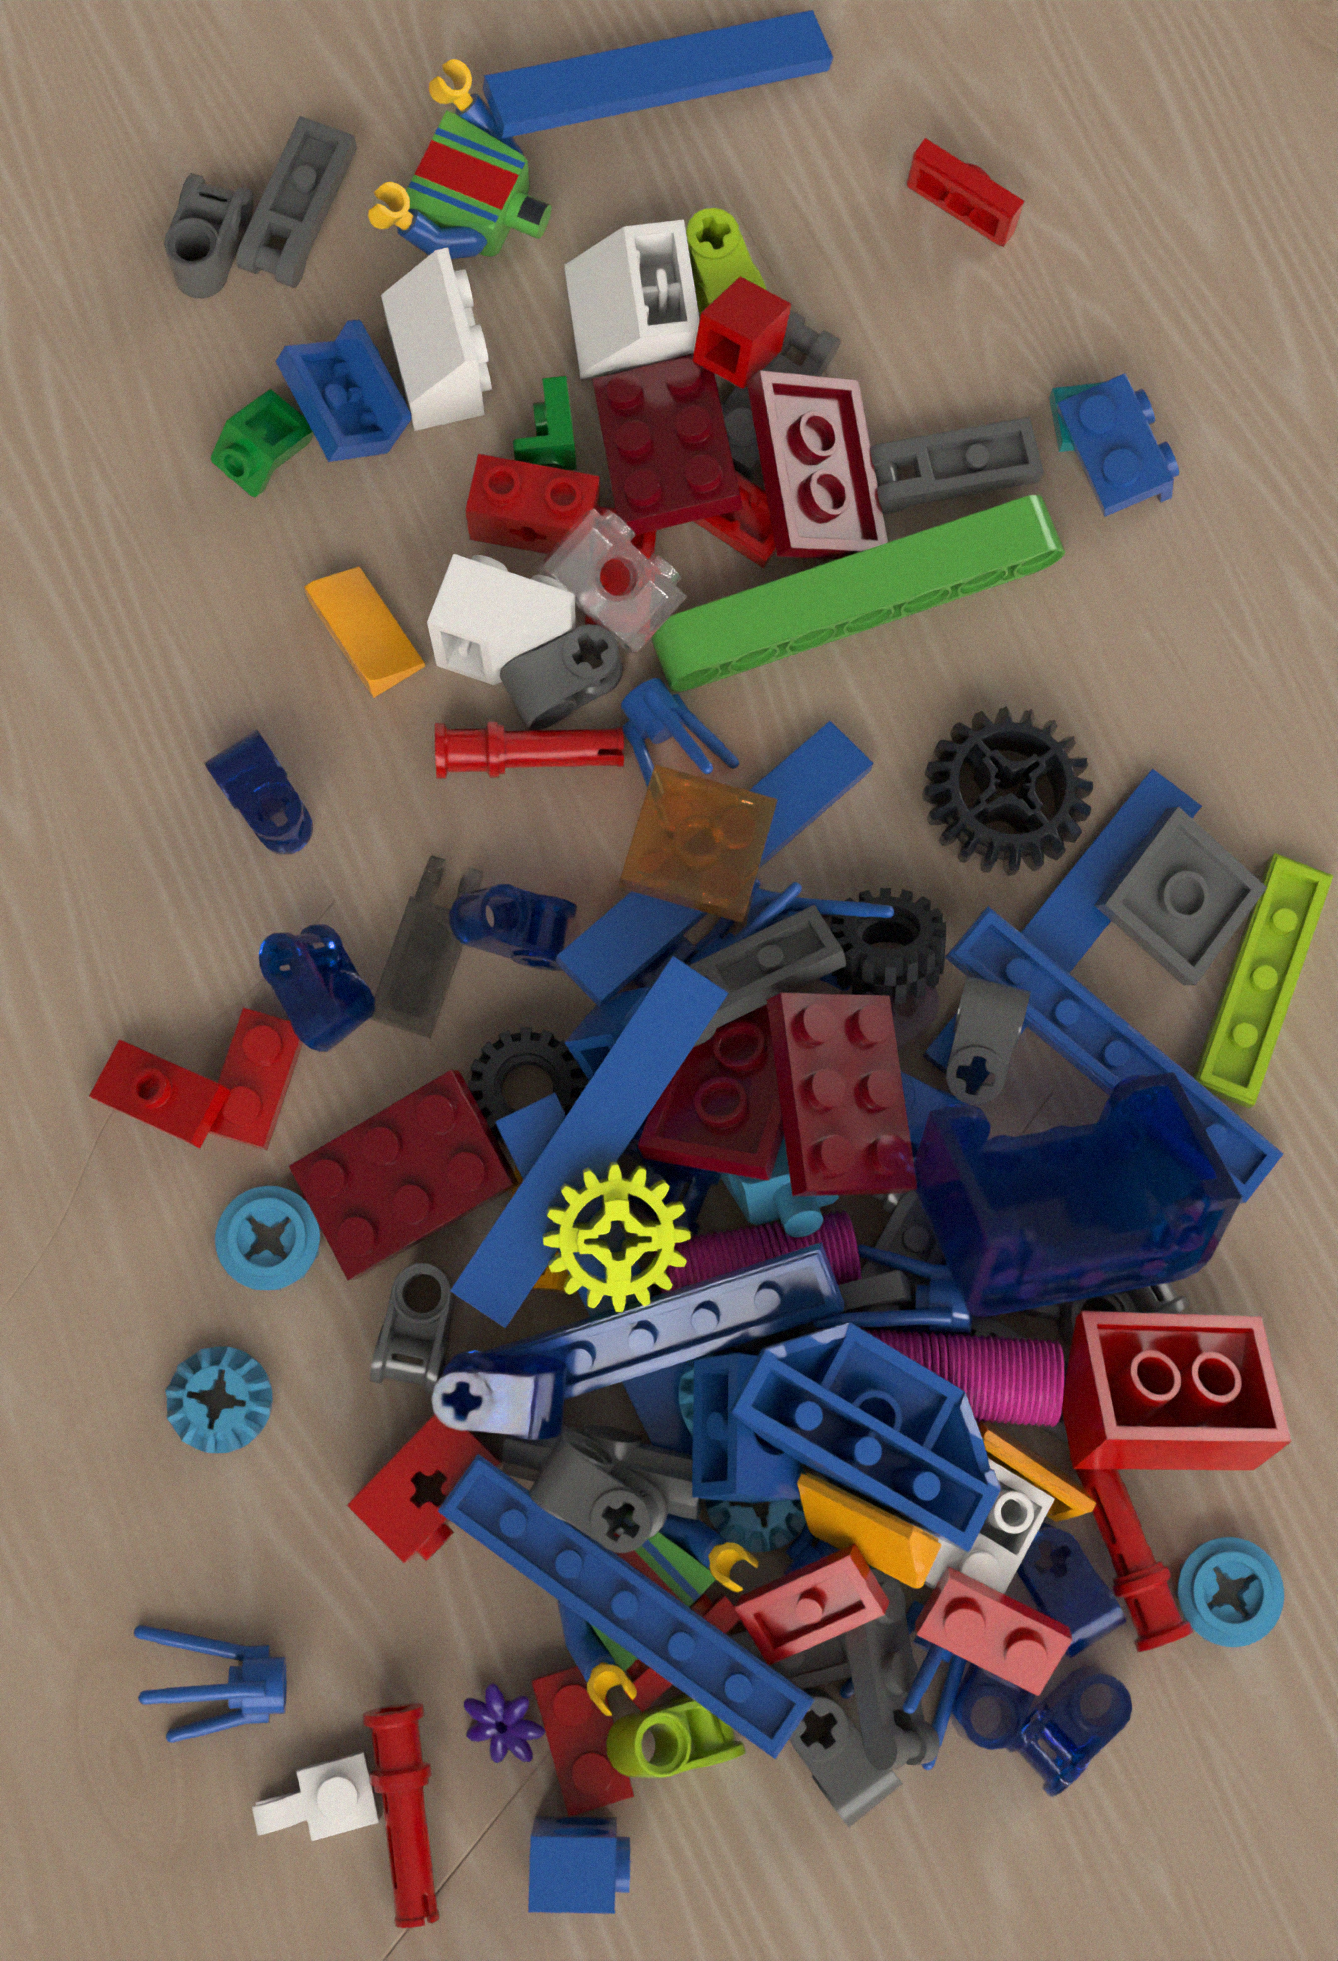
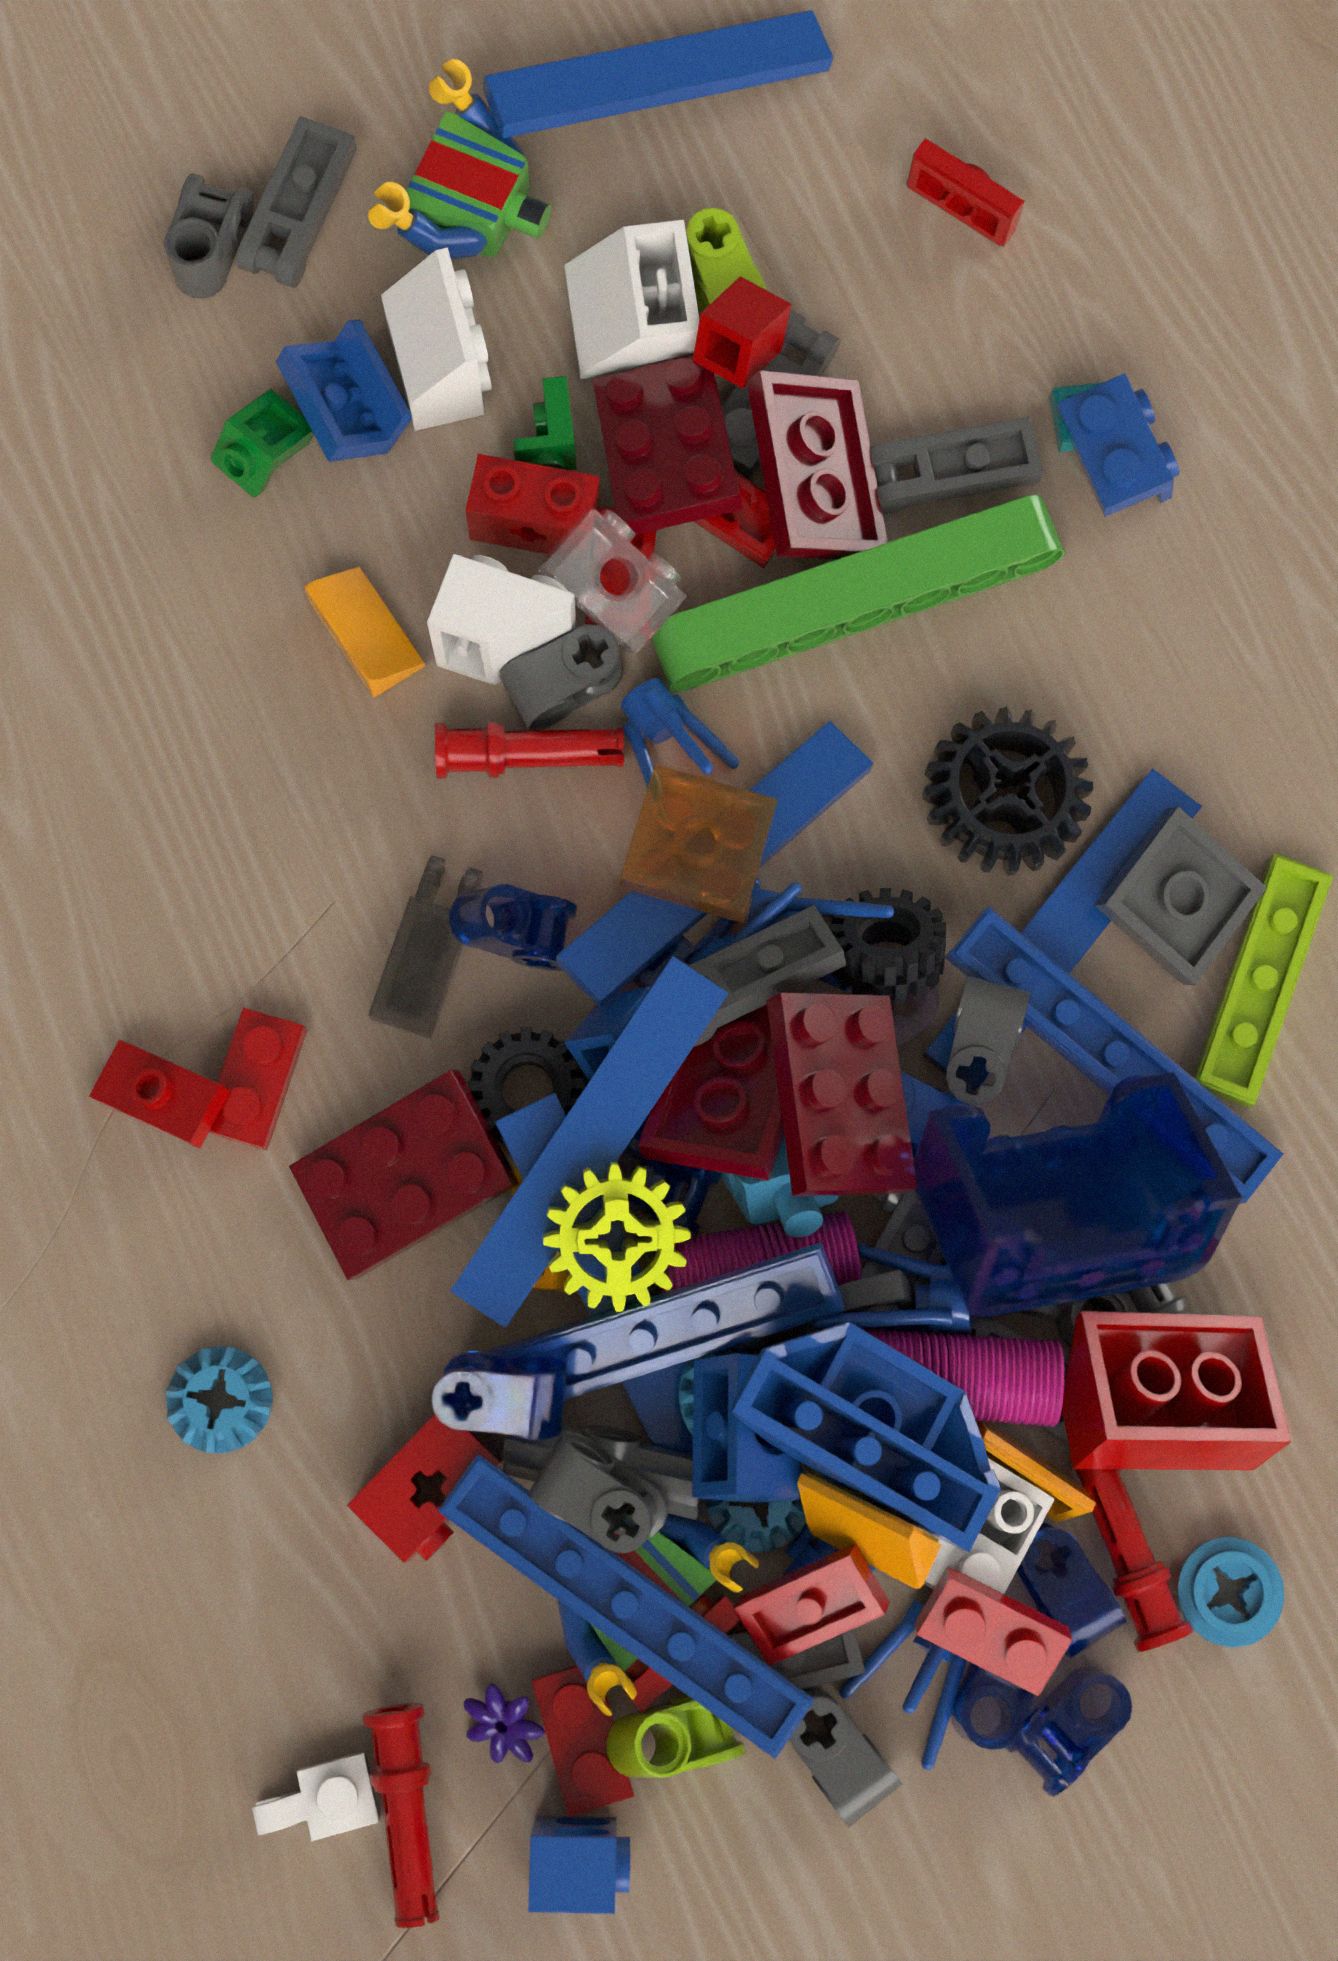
blue plant [134,1625,287,1743] -> none
clear blue piece [204,729,313,855] -> none
dark azure gear [215,1186,321,1291] -> none
clear blue piece [259,924,376,1052] -> none
dark grey piece [370,1263,456,1395] -> none
dark grey plate [844,1569,940,1771] -> none

